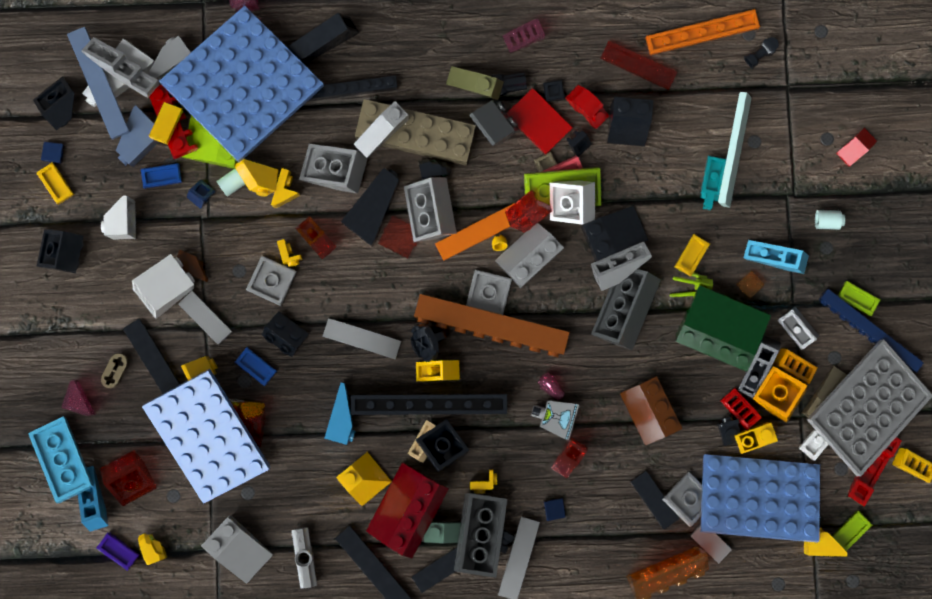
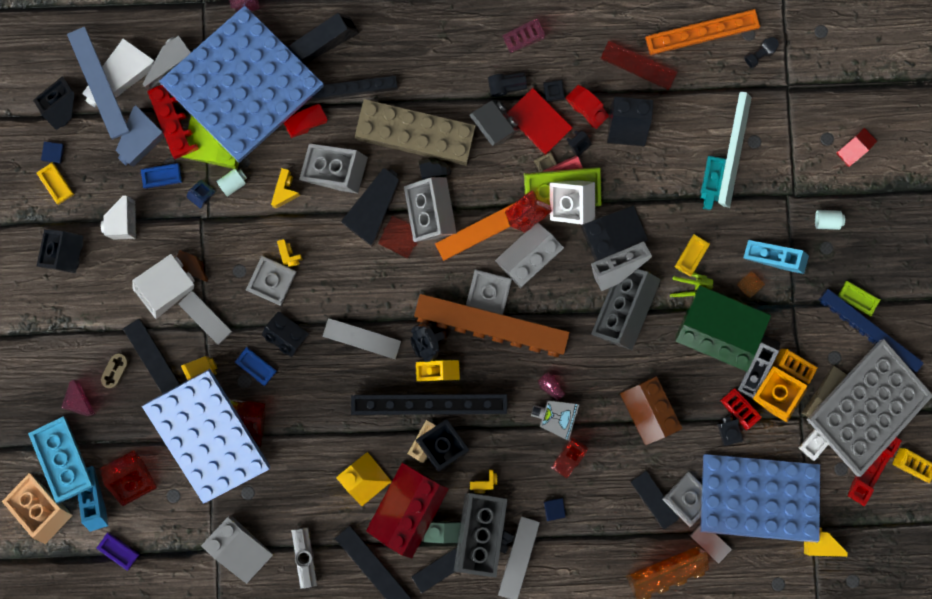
light grey slope [82,37,159,98] -> none
yellow rock [138,533,167,565] -> none
yellow tile [149,102,183,145] -> none
yellow slope [235,159,278,197] -> none
clear red slope [295,216,336,259] -> none
dark azure slope [324,382,355,445] -> none
slope [354,101,409,158] -> none
olive slope [446,66,504,100] -> none
yellow hinge [492,235,508,251] -> none
yellow slope [734,422,778,454] -> none
light grey slope [778,307,819,350] -> none
lime tile [832,511,872,551] -> none
none -> light nougat slope [2,473,73,544]
none -> red slope [284,104,328,138]

